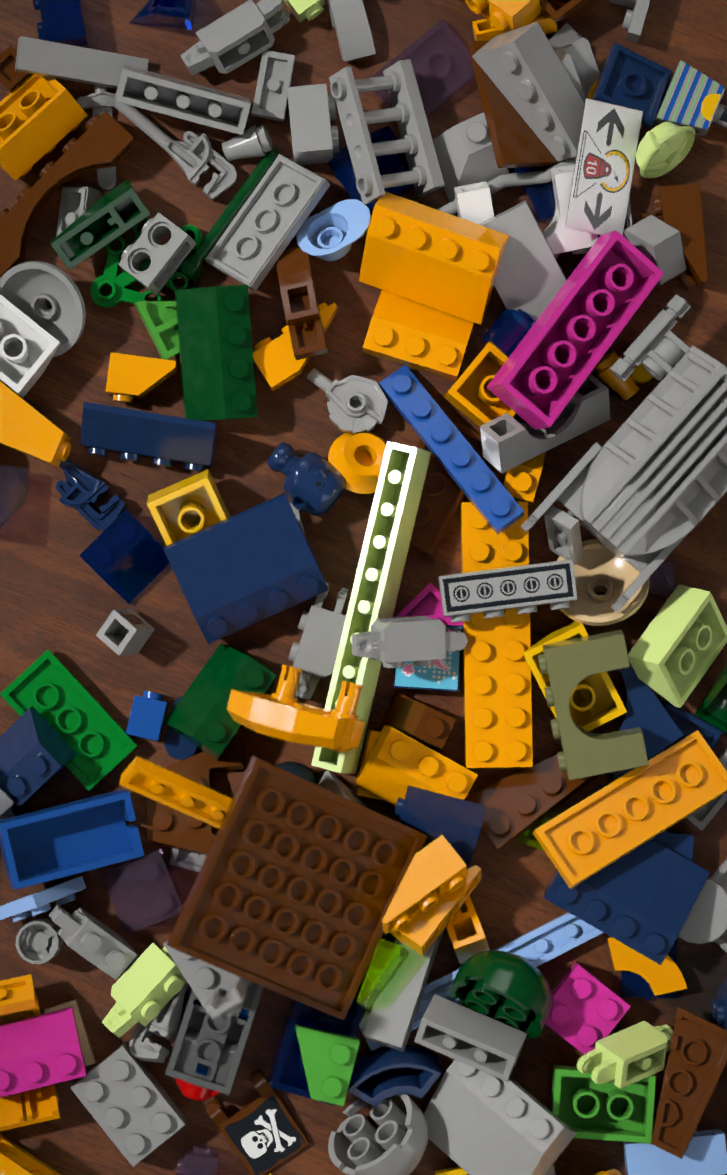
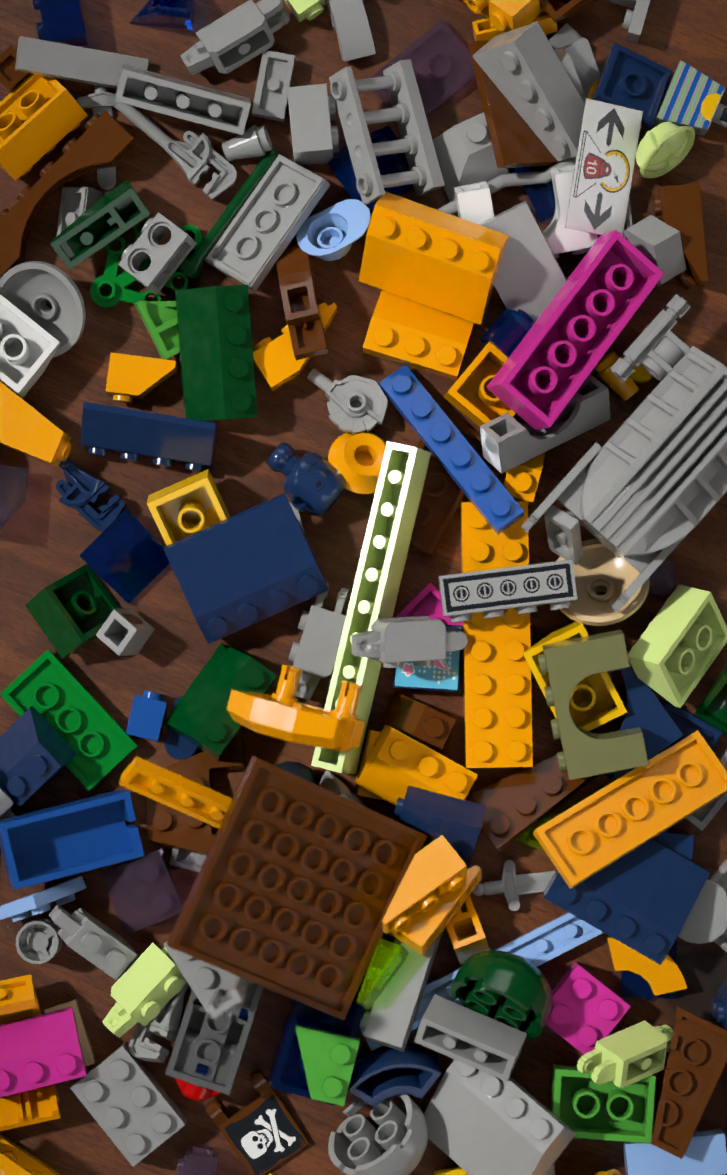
none -> dark green slope [25,563,120,659]
none -> light grey sword [472,860,555,911]

